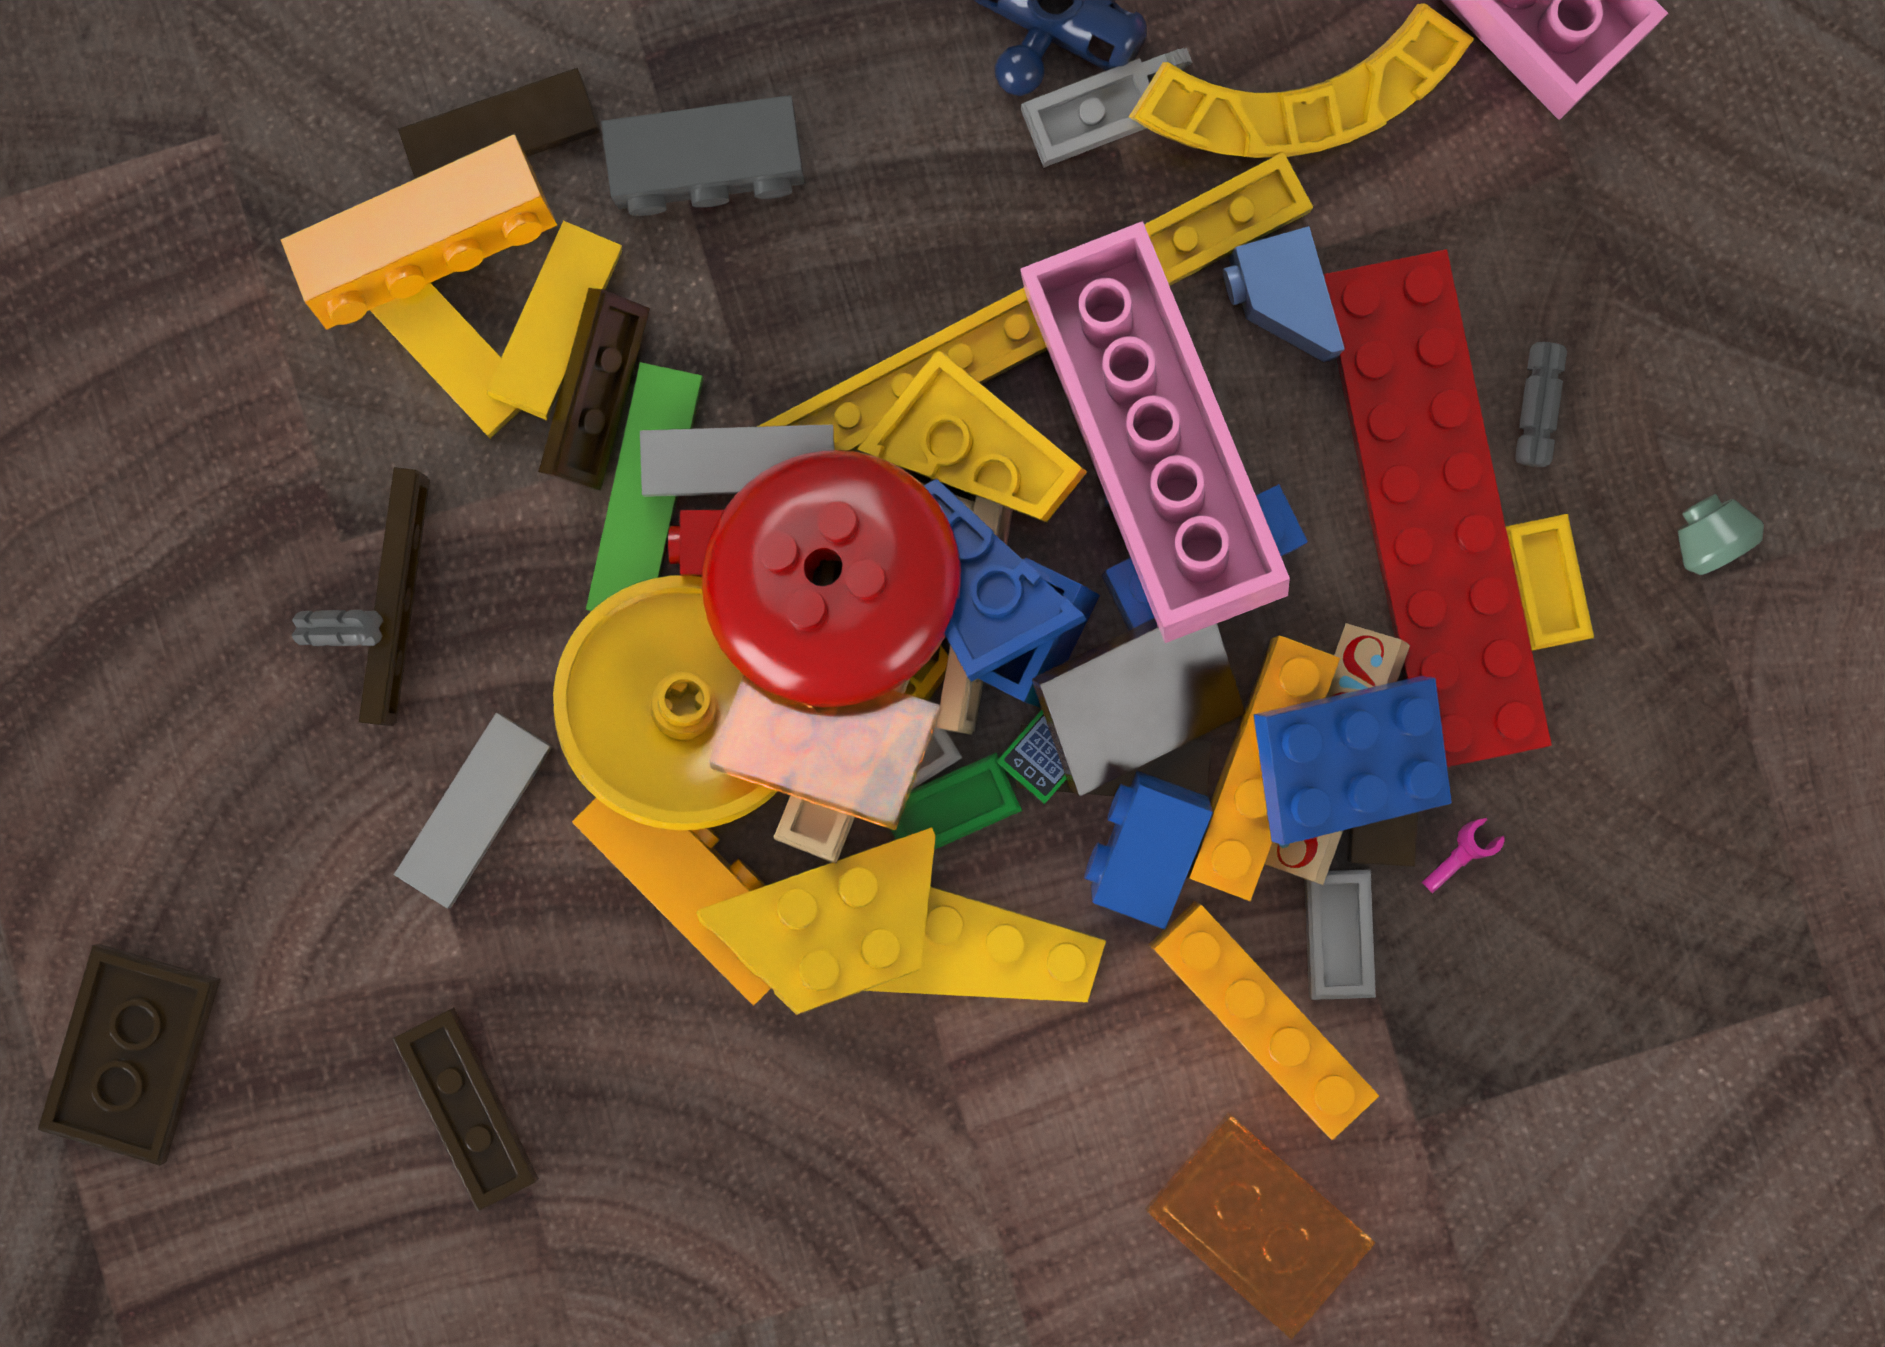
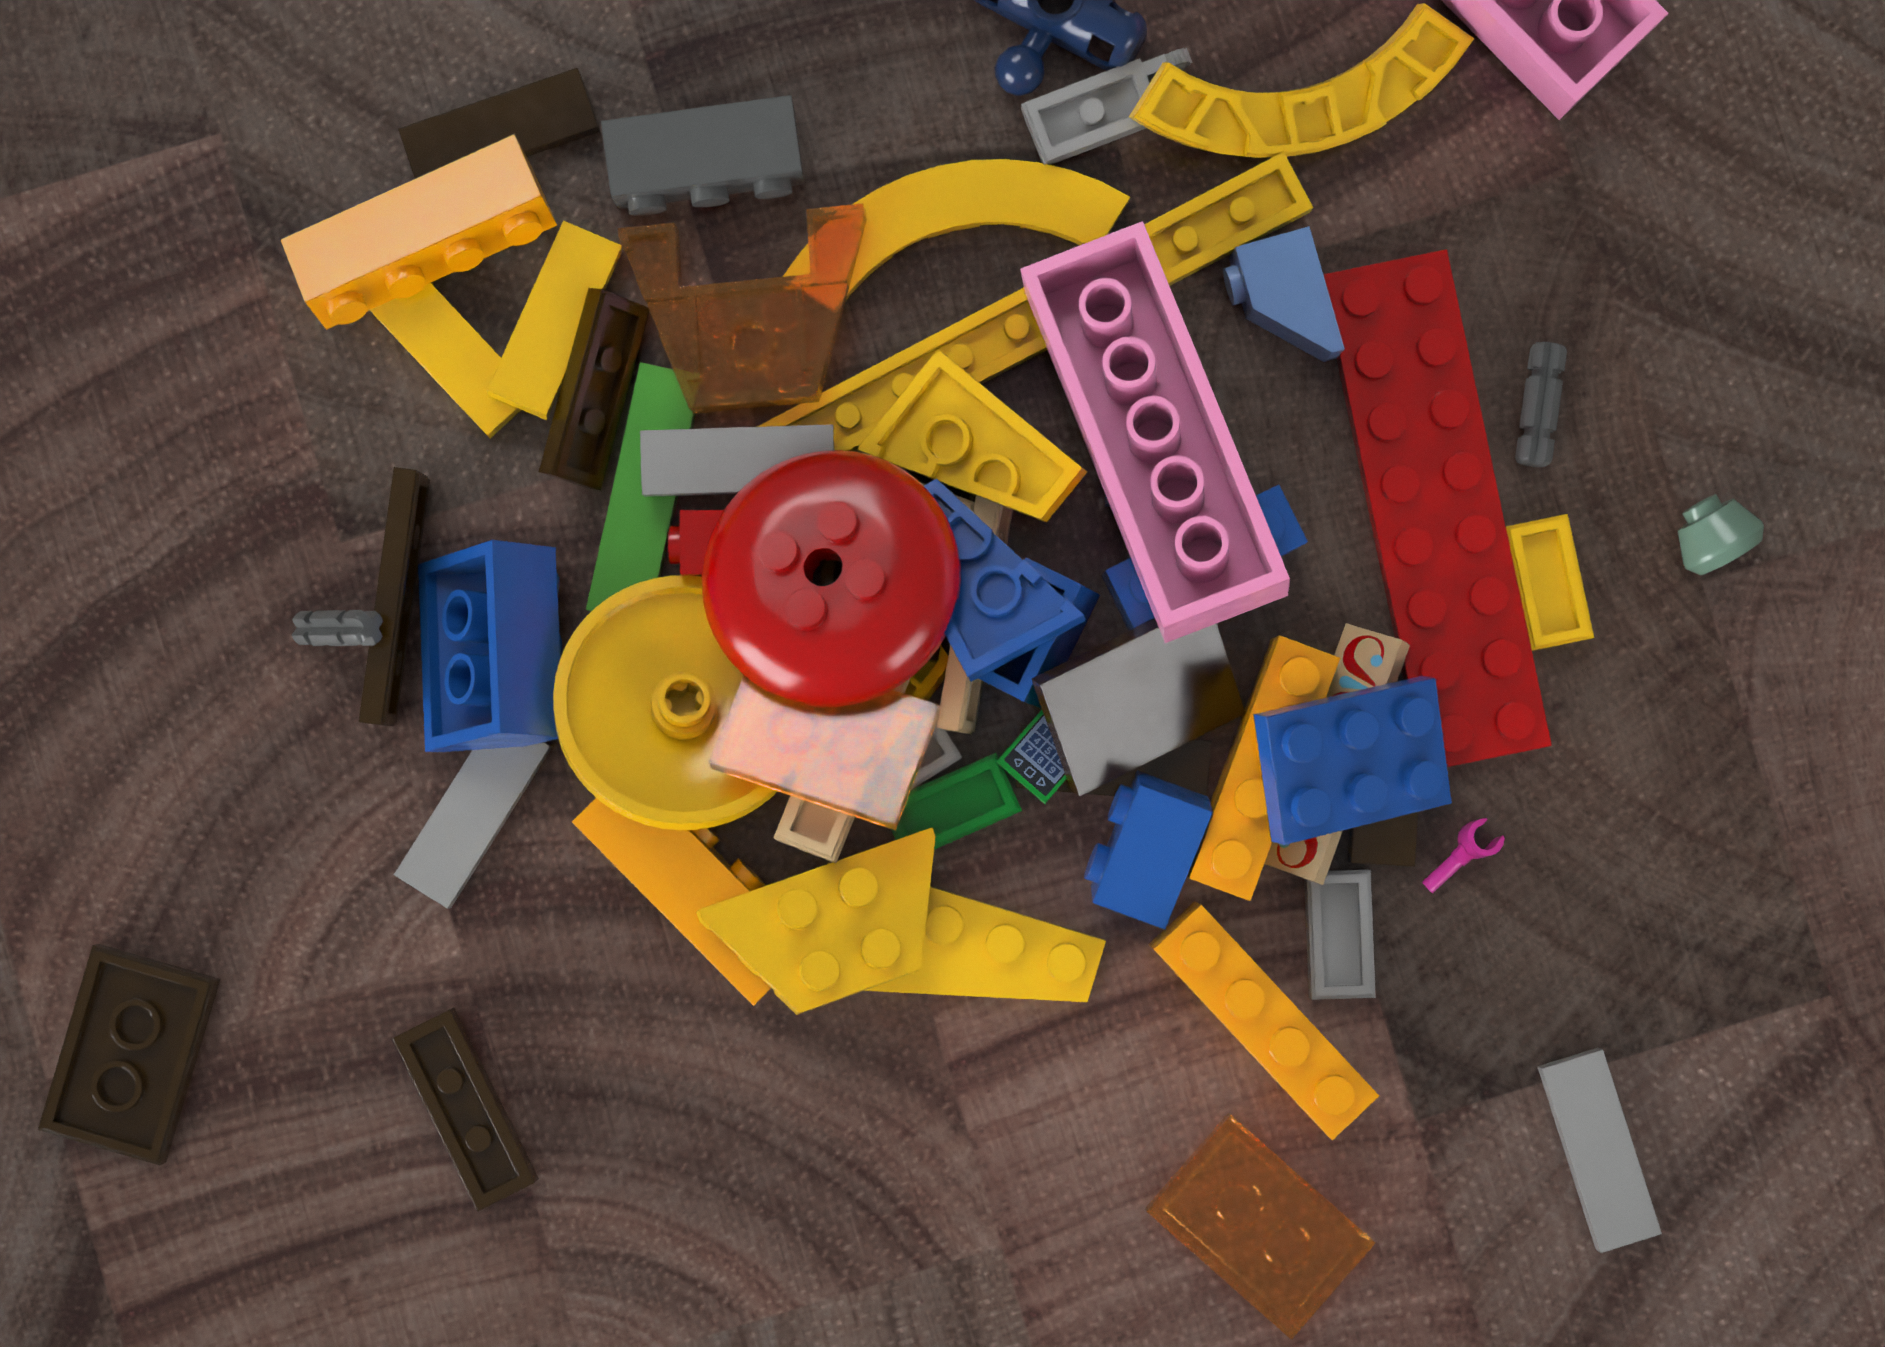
none -> blue slope [418,540,562,752]
none -> clear orange wing [618,203,867,414]
none -> yellow tile [782,159,1130,314]
none -> light grey tile [1537,1047,1662,1253]

